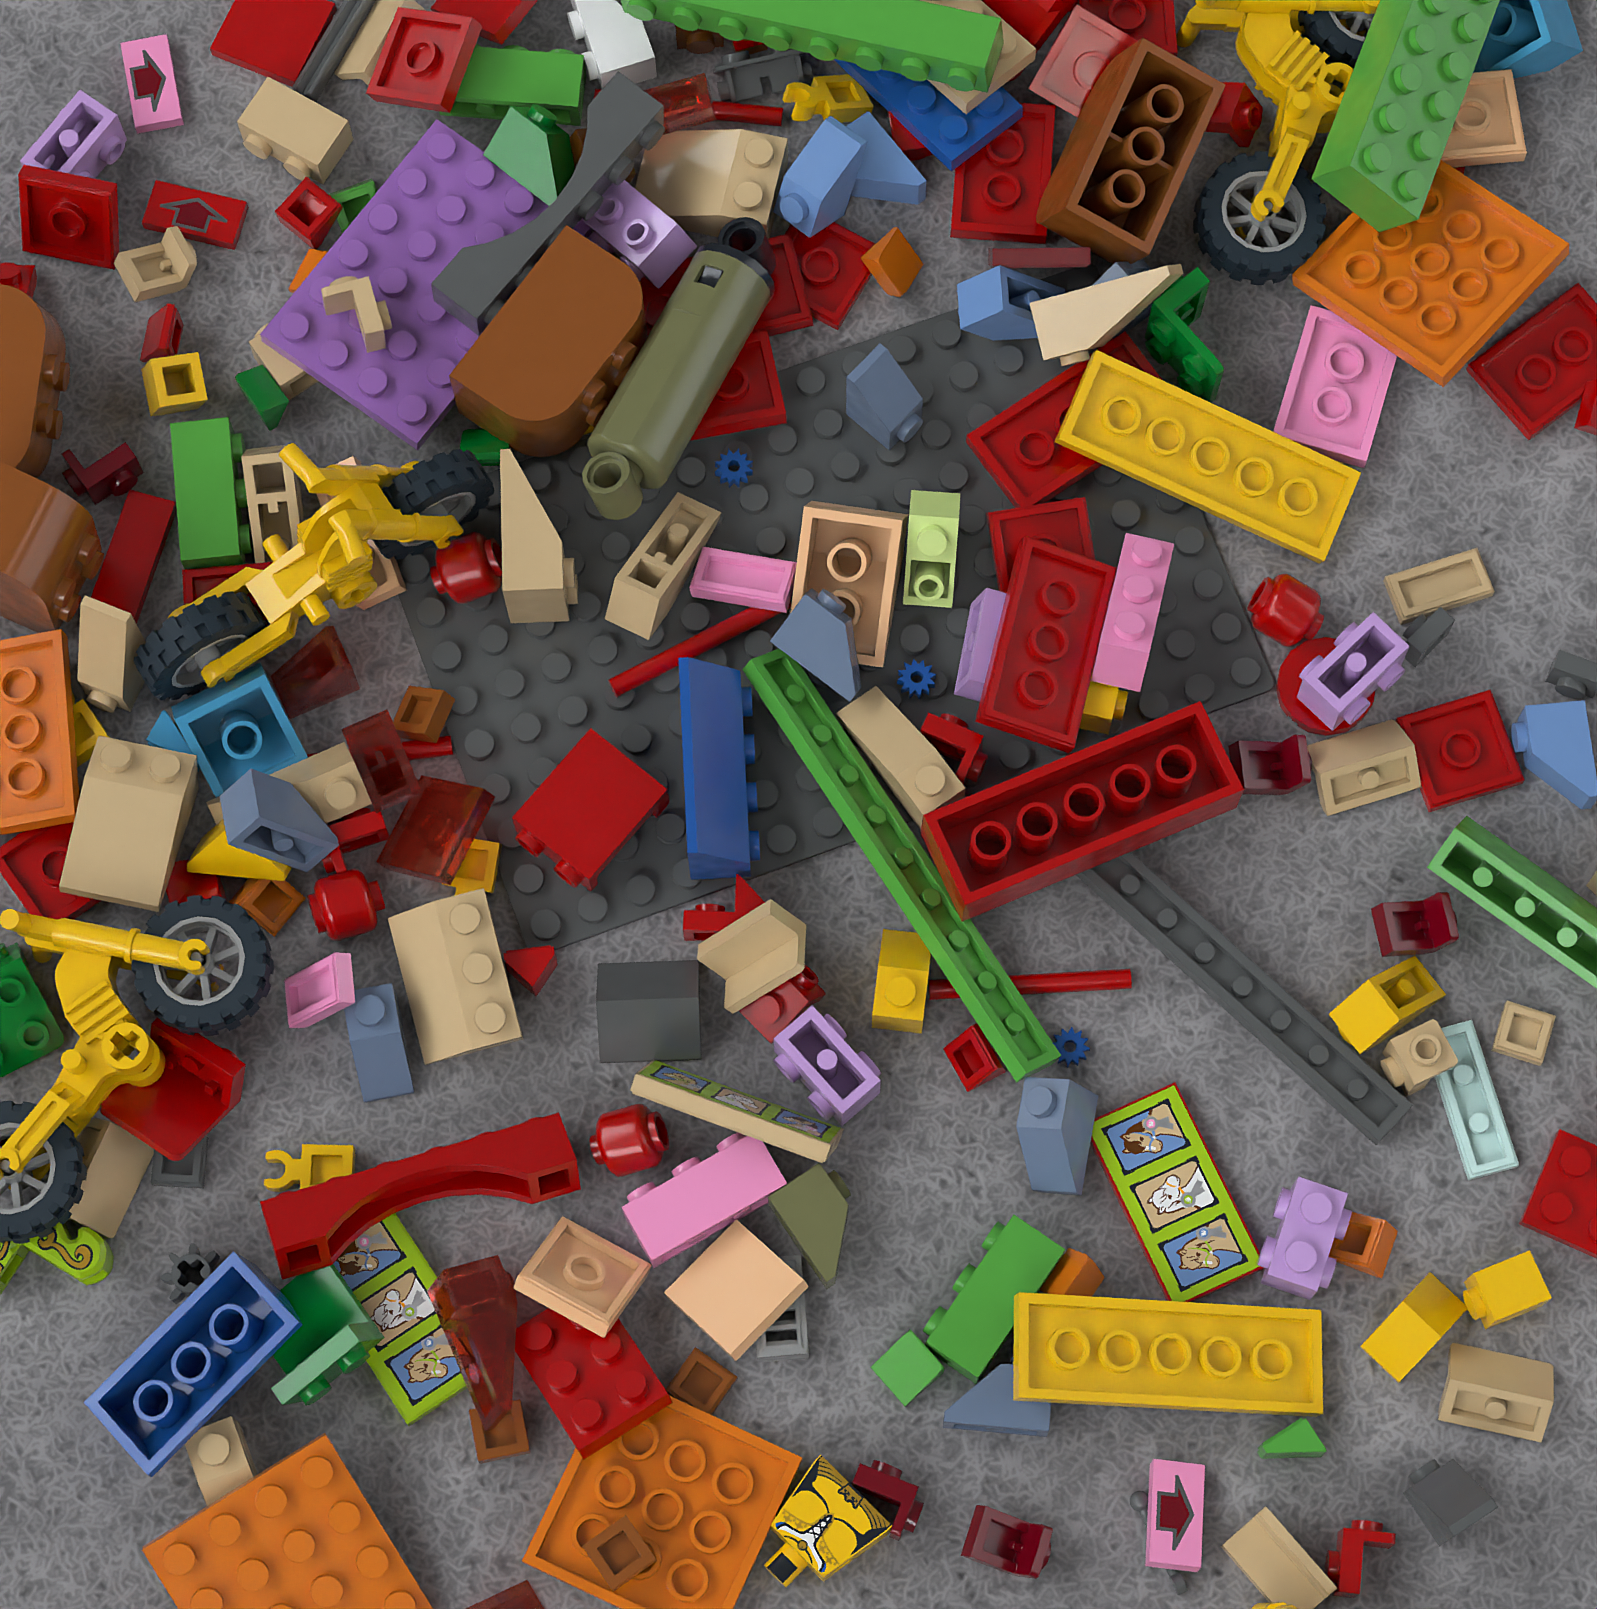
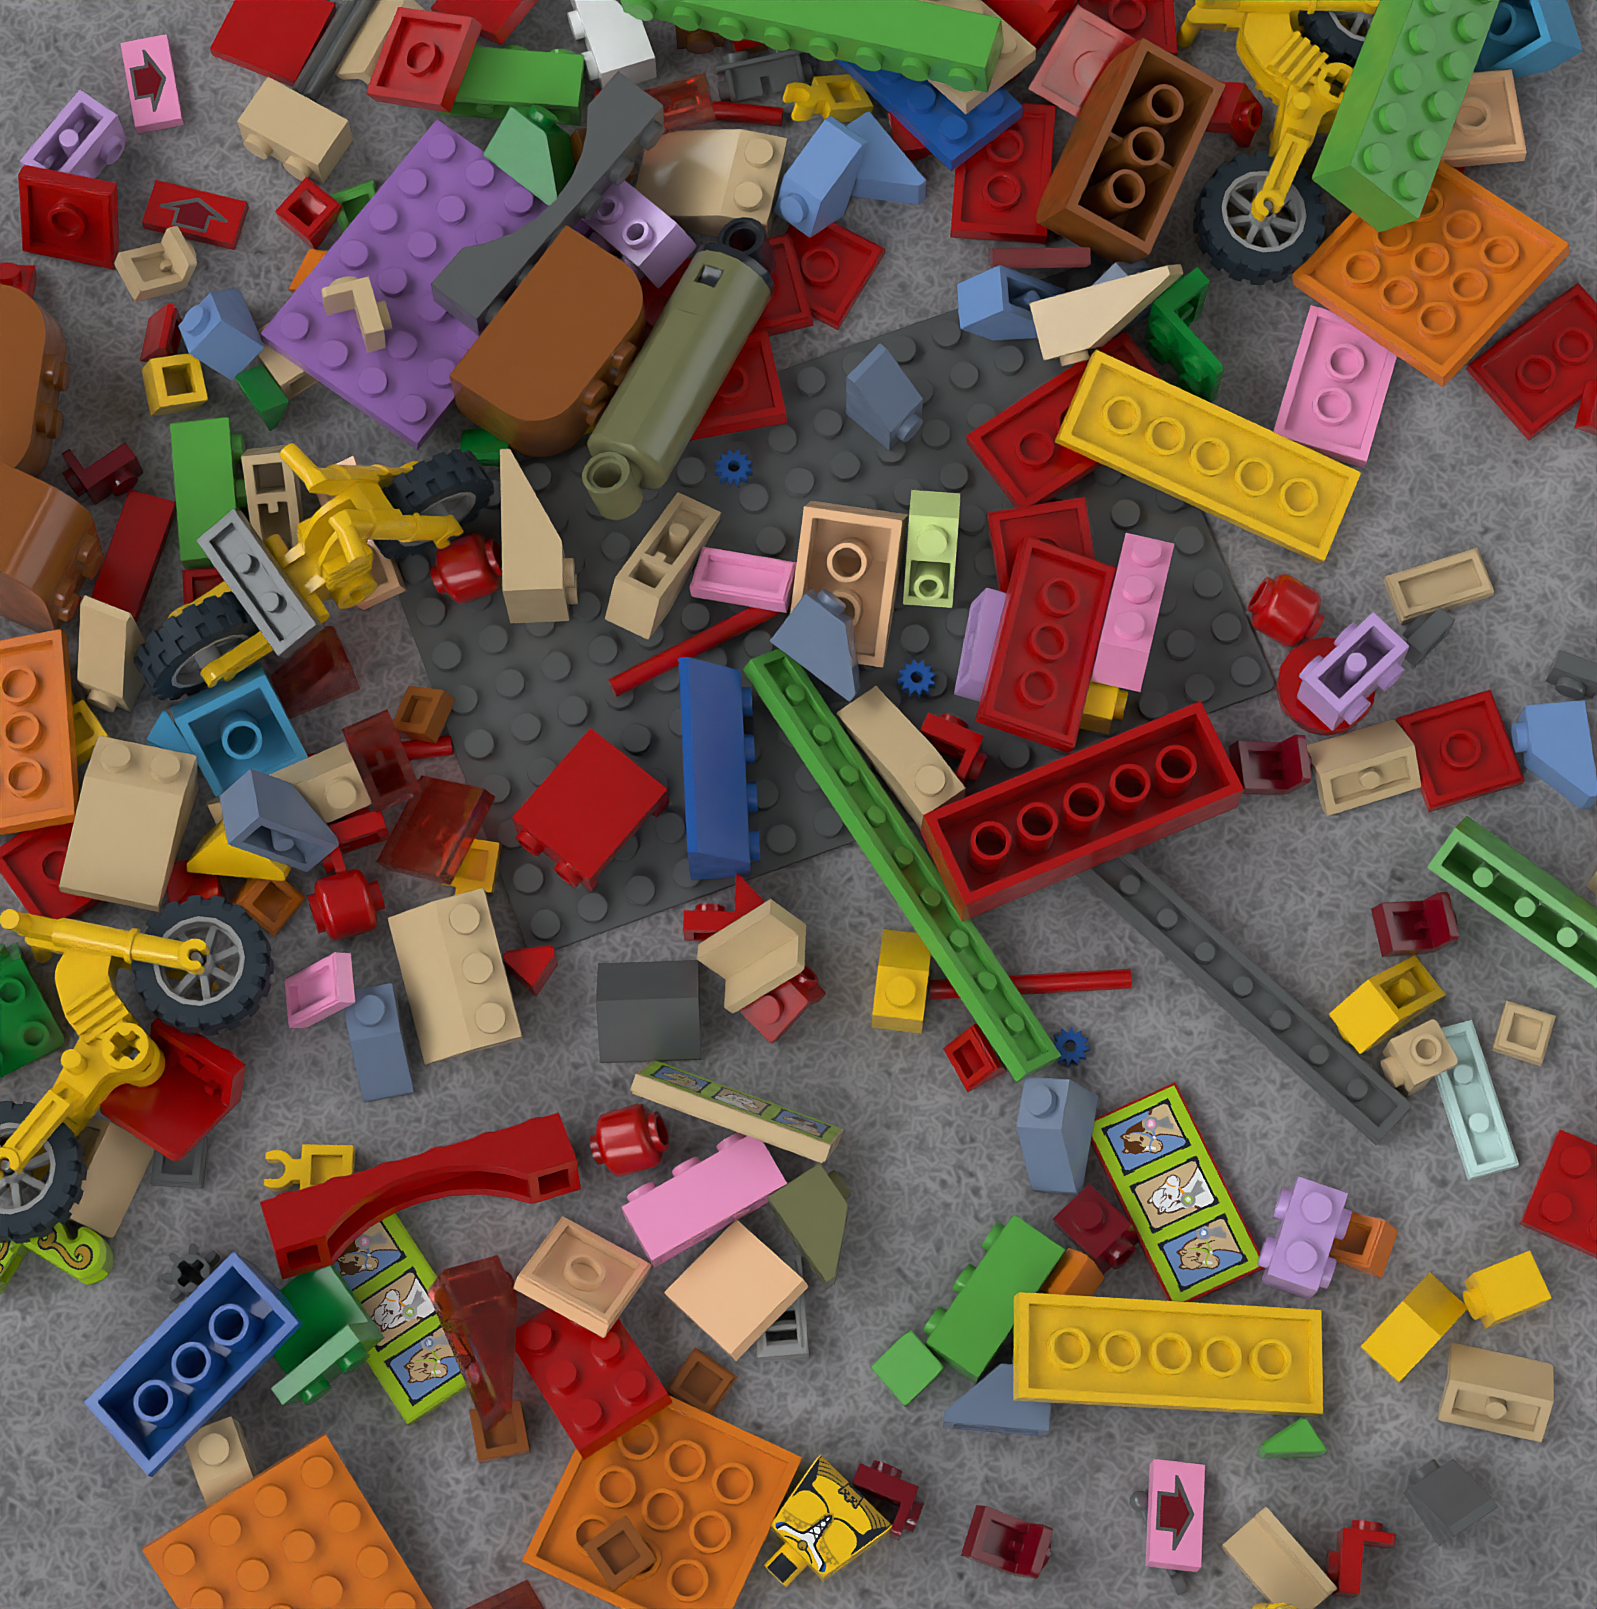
lavender brick [773,1005,881,1126] -> none
orange slope [861,227,924,297] -> none
none -> medium blue slope [179,288,264,381]
none -> plate [196,508,324,659]
none -> dark red bracket [1053,1184,1138,1275]

